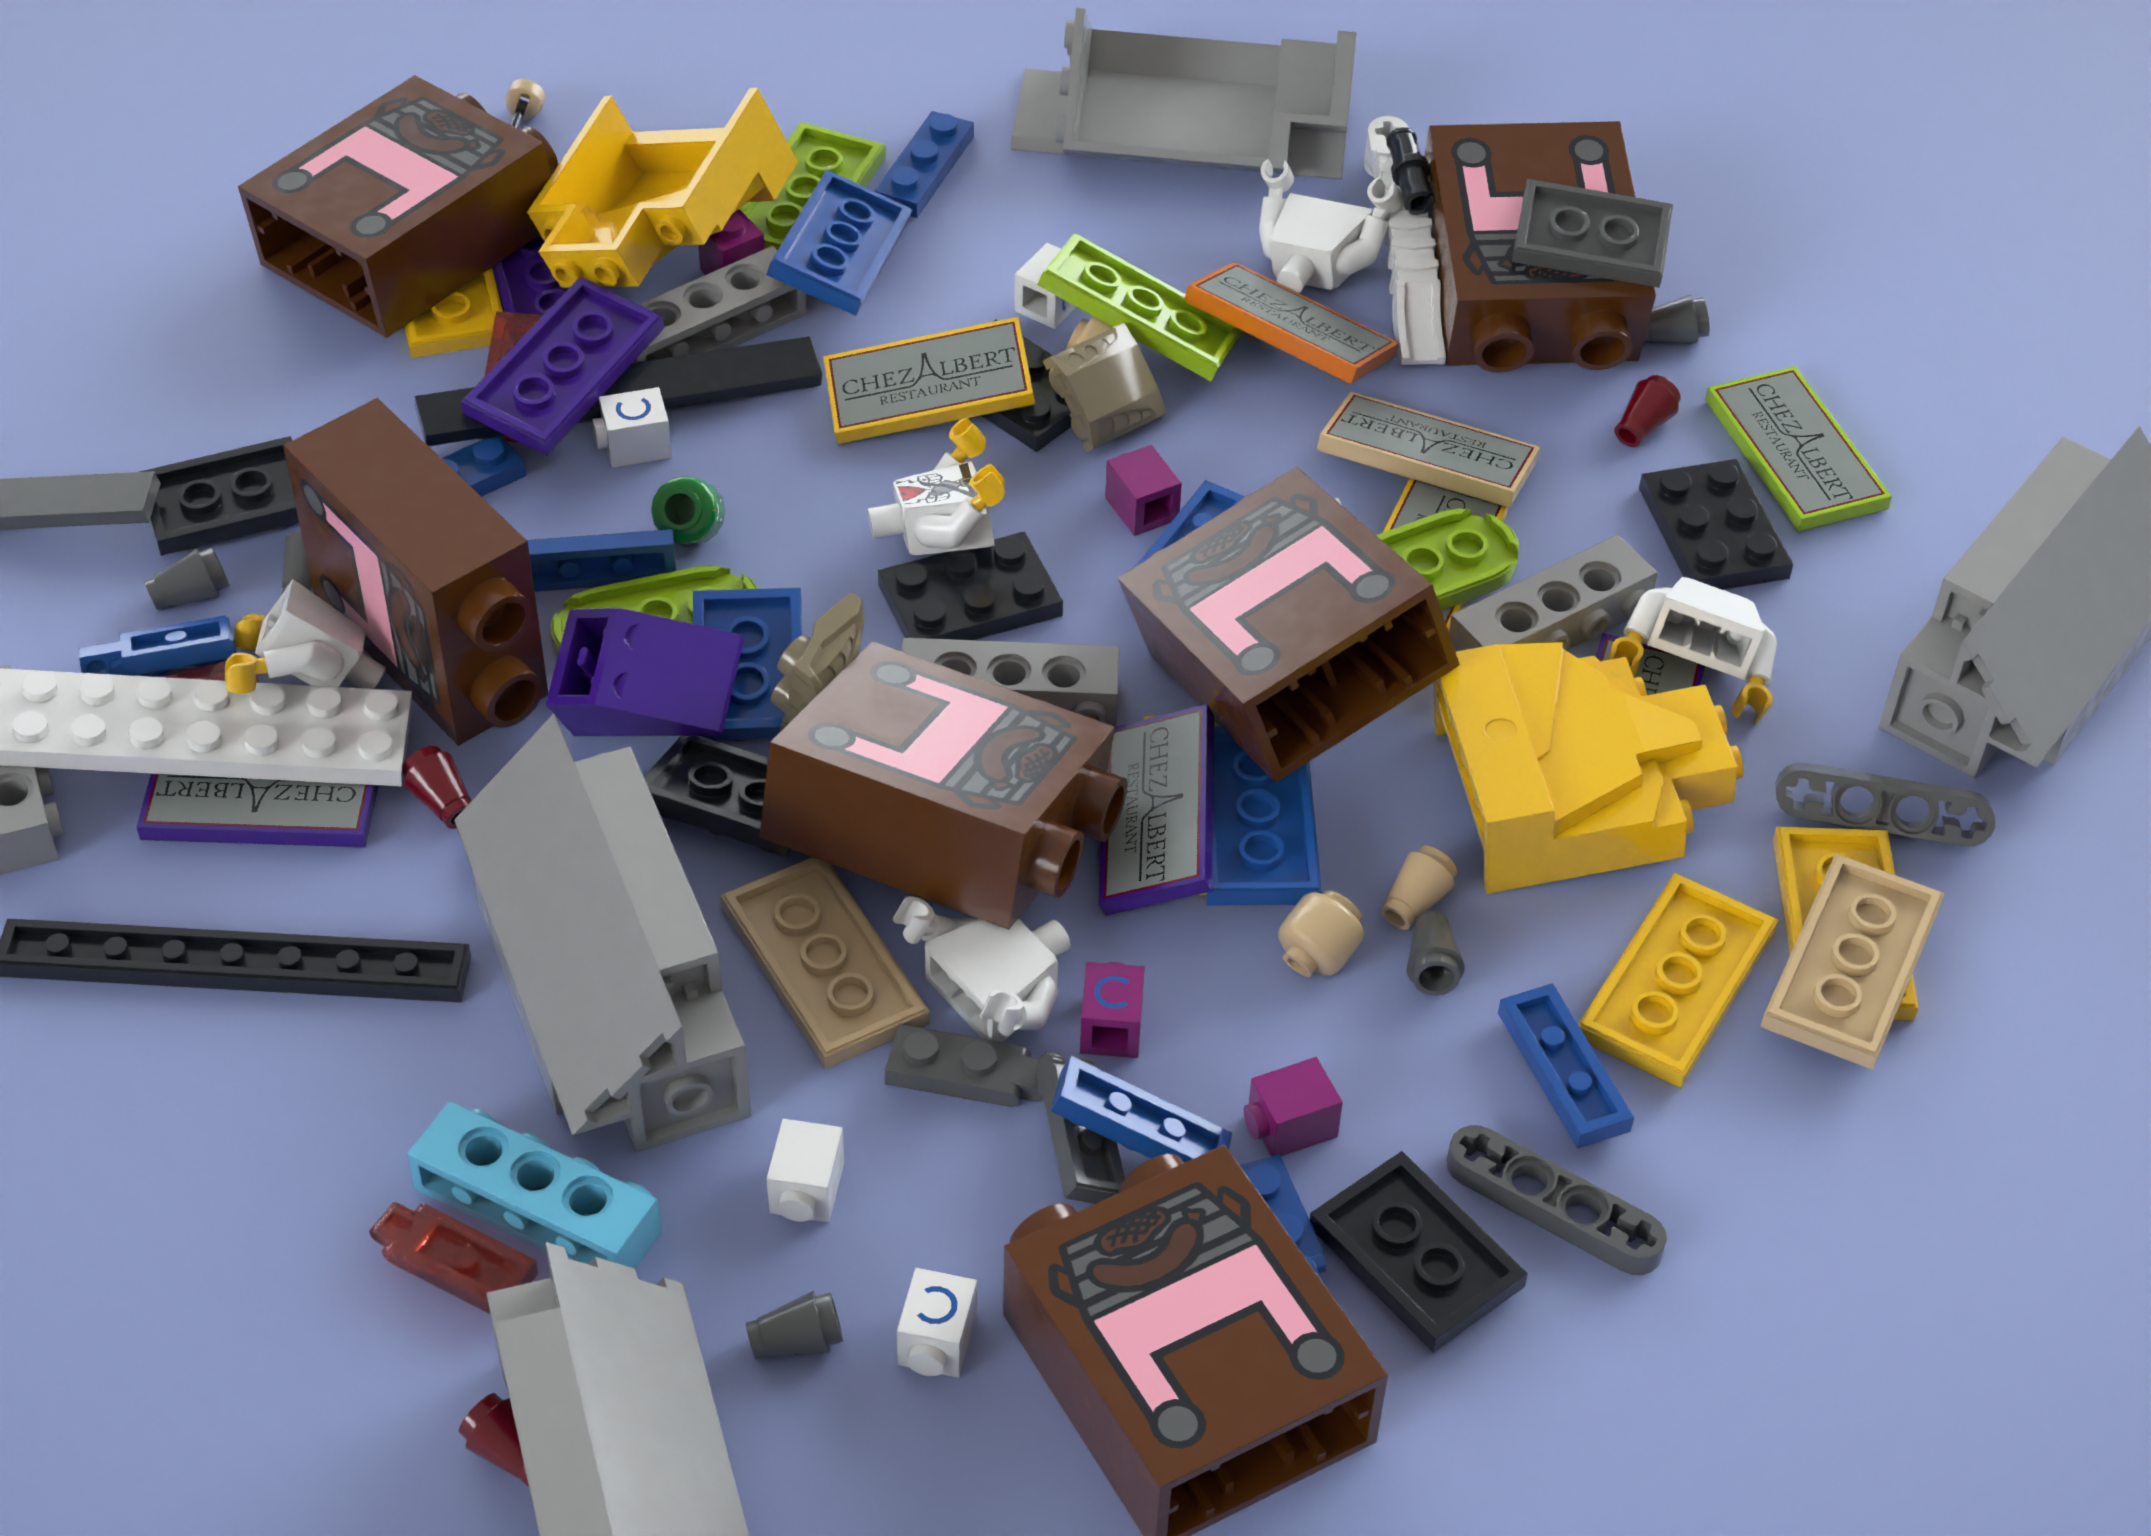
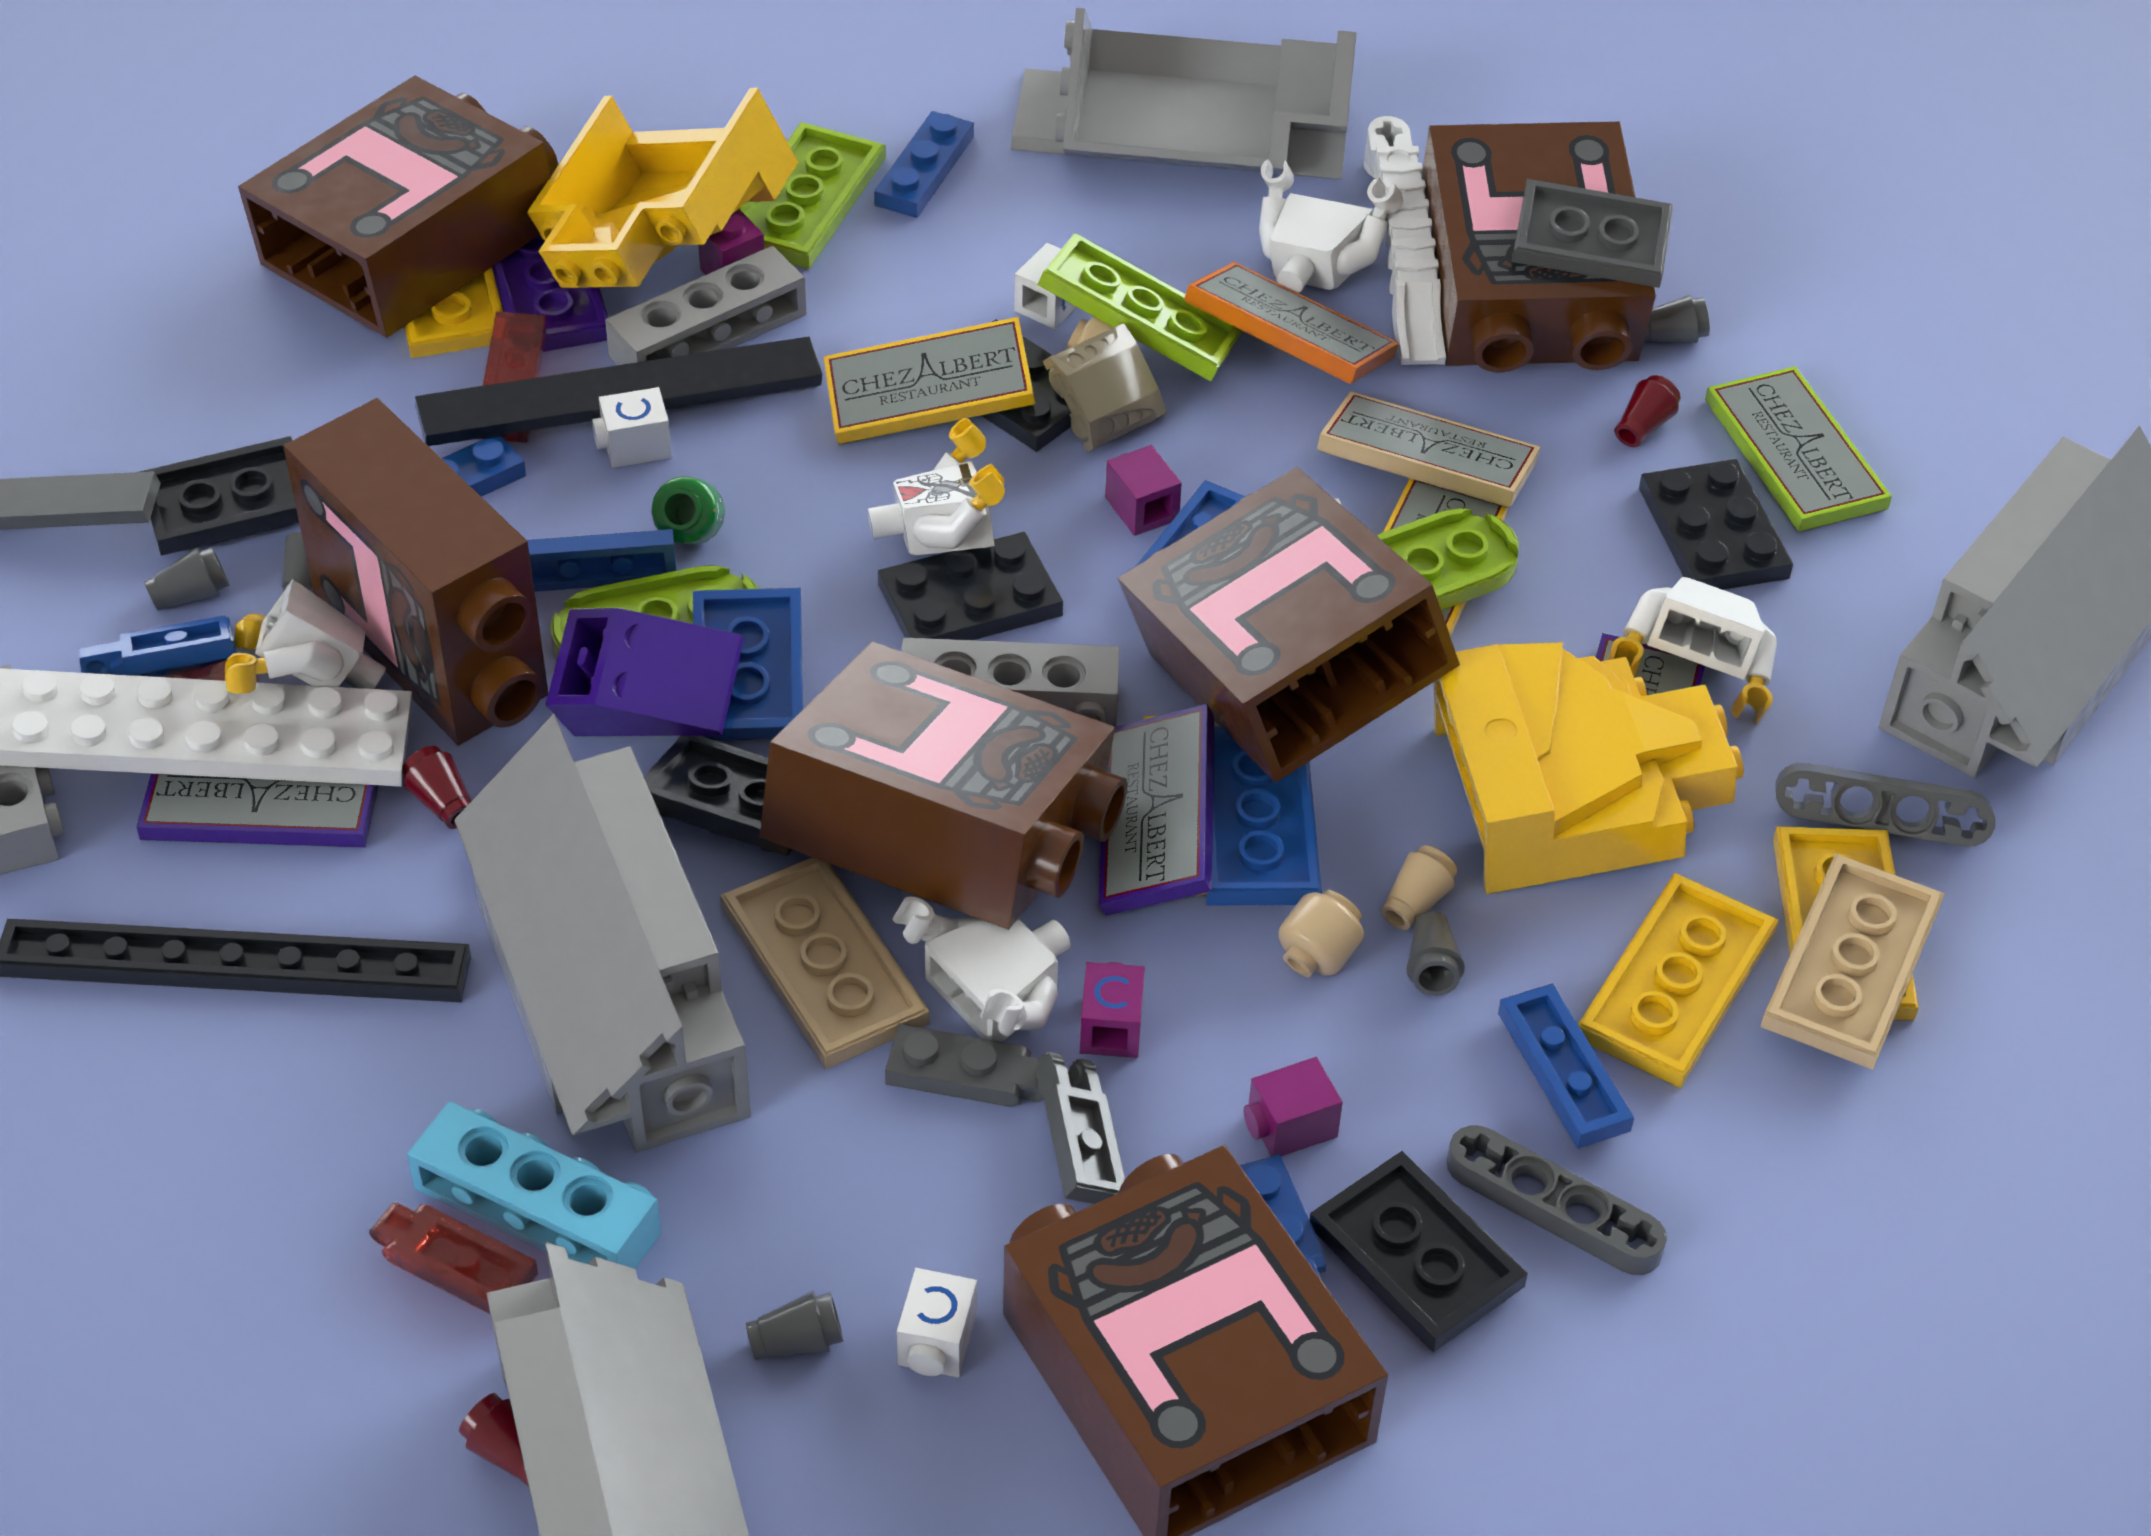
dark purple tile [461,276,664,456] -> none
tan hinge [506,79,545,129] -> none
blue tile [766,170,912,316] -> none
white brick [767,1118,844,1222] -> none
dark tan slope [770,592,864,731] -> none
blue plate [1051,1056,1232,1163] -> none
black pin [1386,127,1435,215] -> none
light grey brick [1449,534,1658,652] -> none

